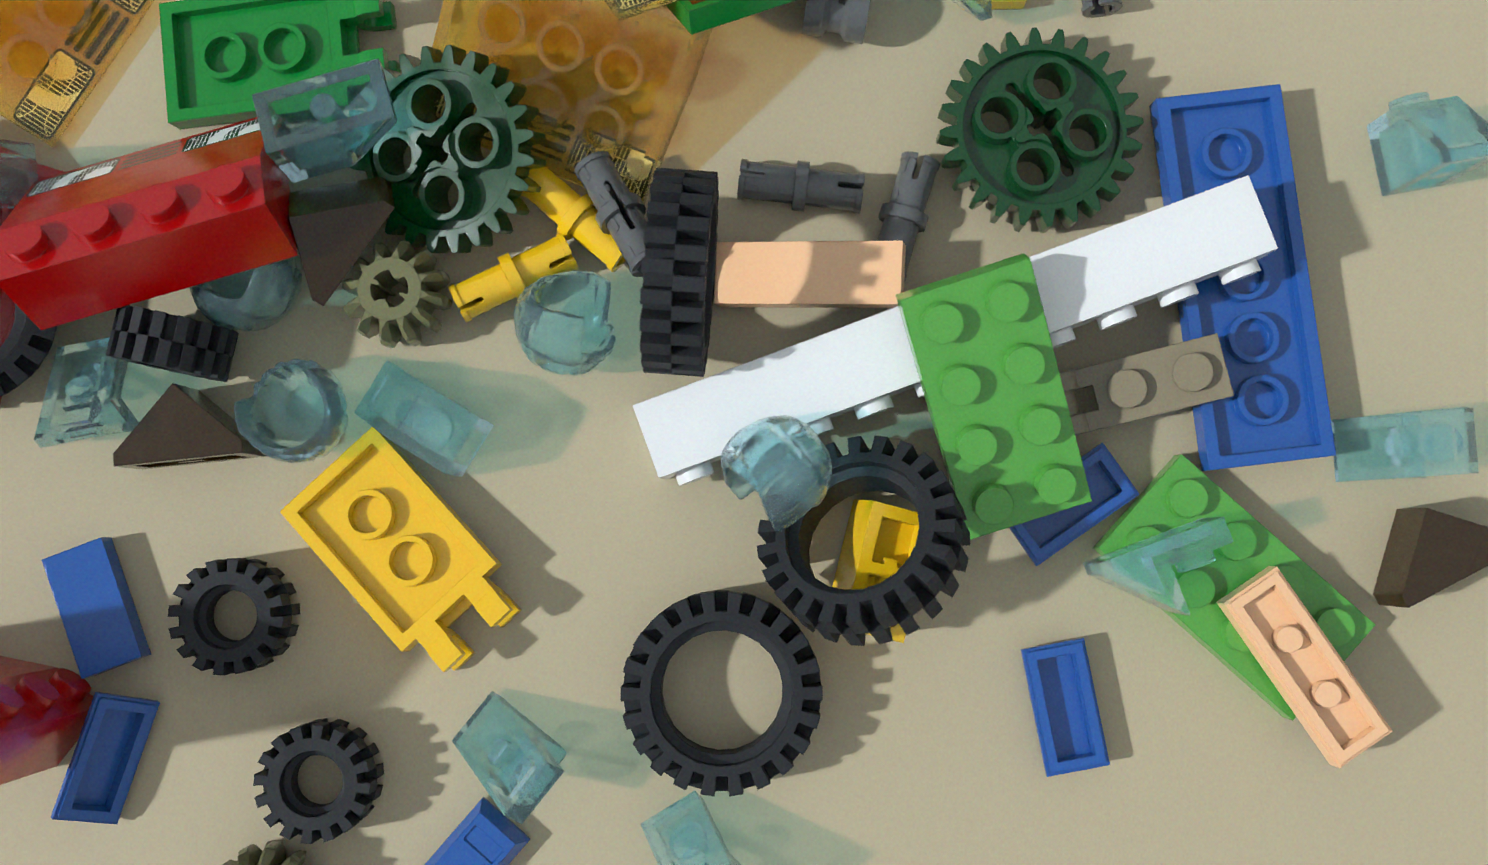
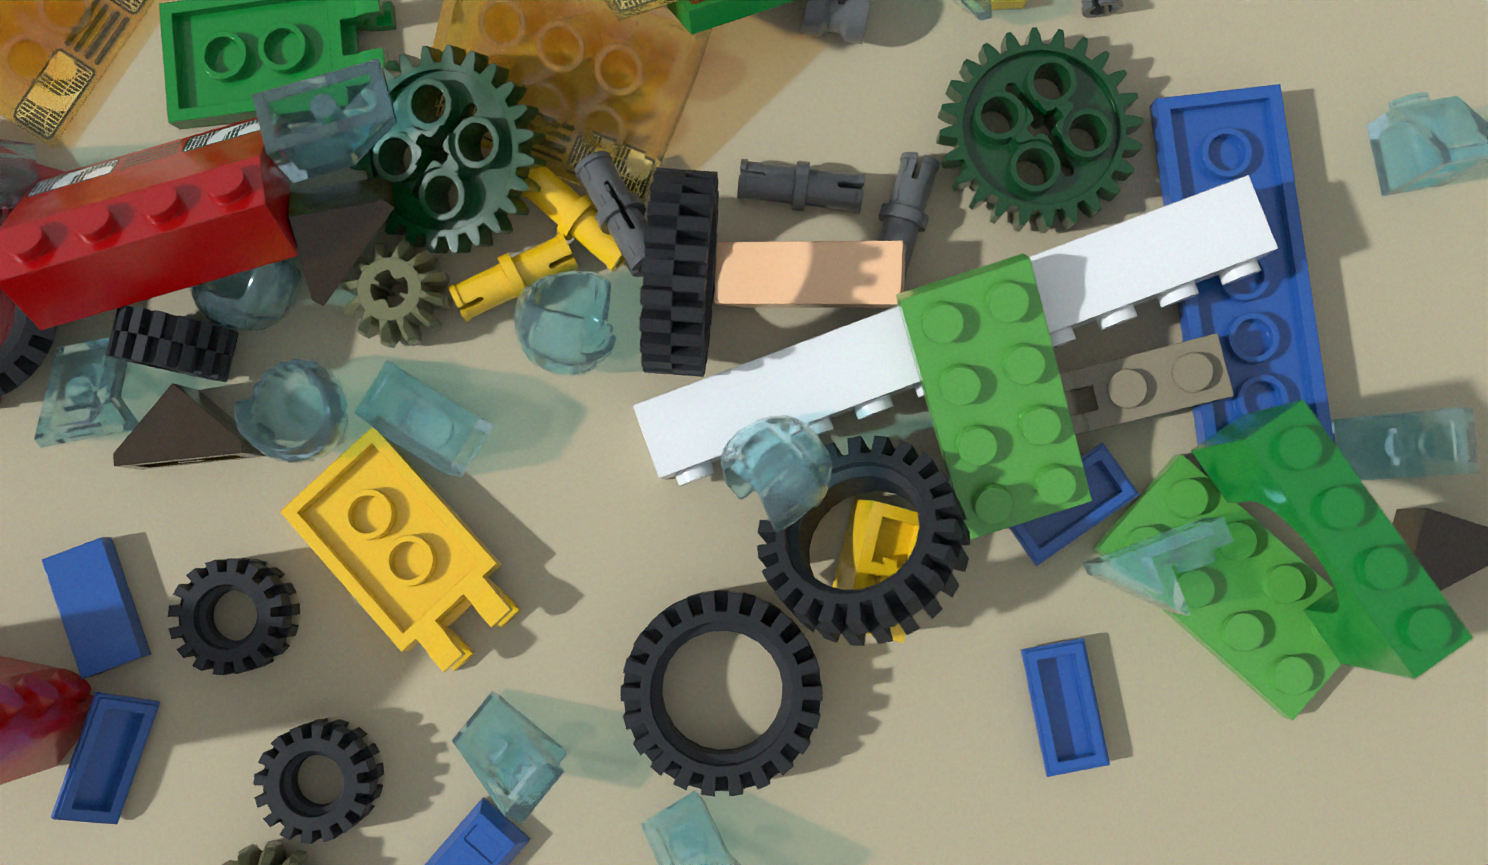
light nougat tile [1216,566,1393,768] -> none
none -> green arch [1191,399,1474,679]

